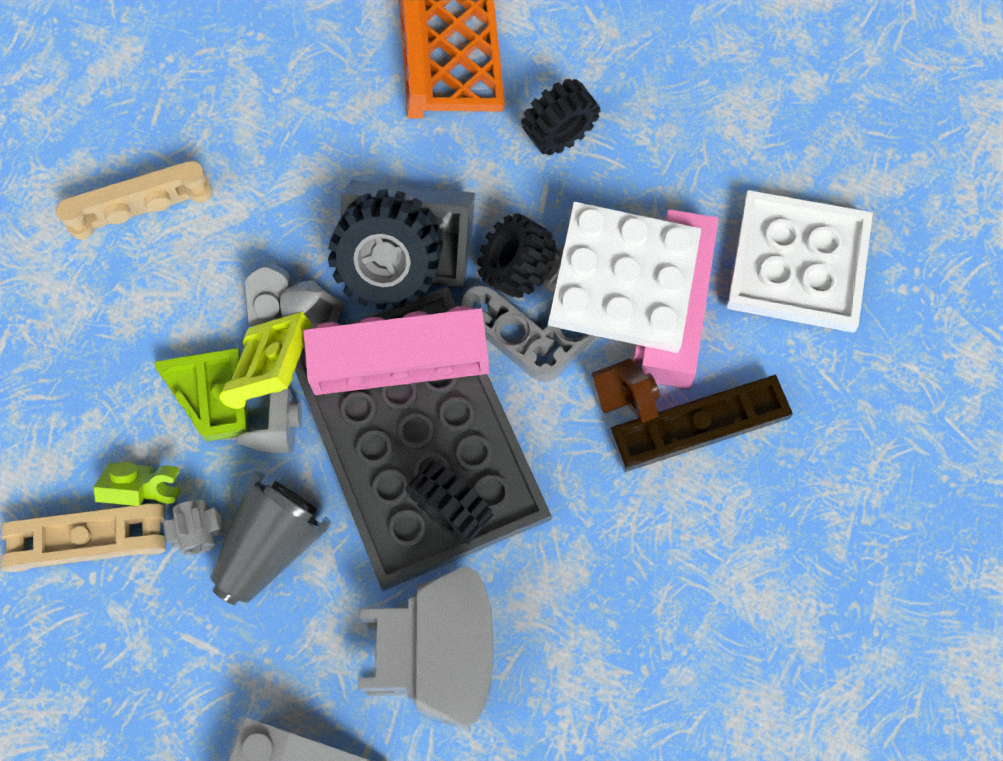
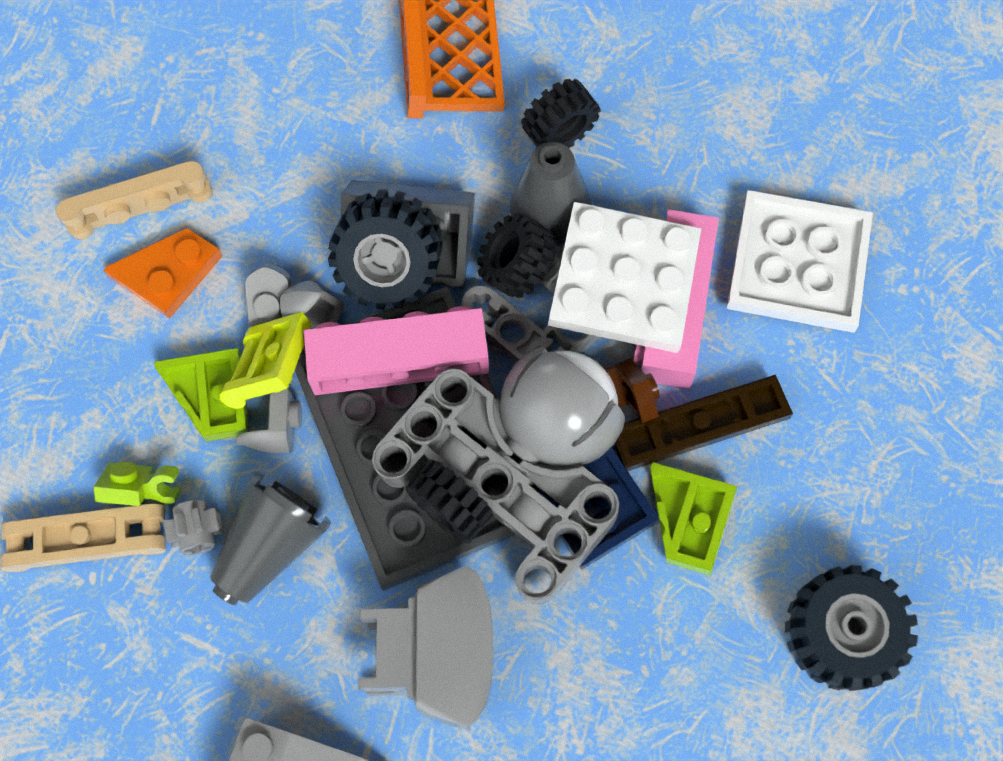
none -> orange wing [103,228,222,319]
none -> light grey beam [372,347,625,605]
none -> dark grey cone [510,142,592,247]
none -> dark blue plate [560,447,659,570]
none -> lime wing [650,462,737,576]
none -> black wheel [785,565,918,691]

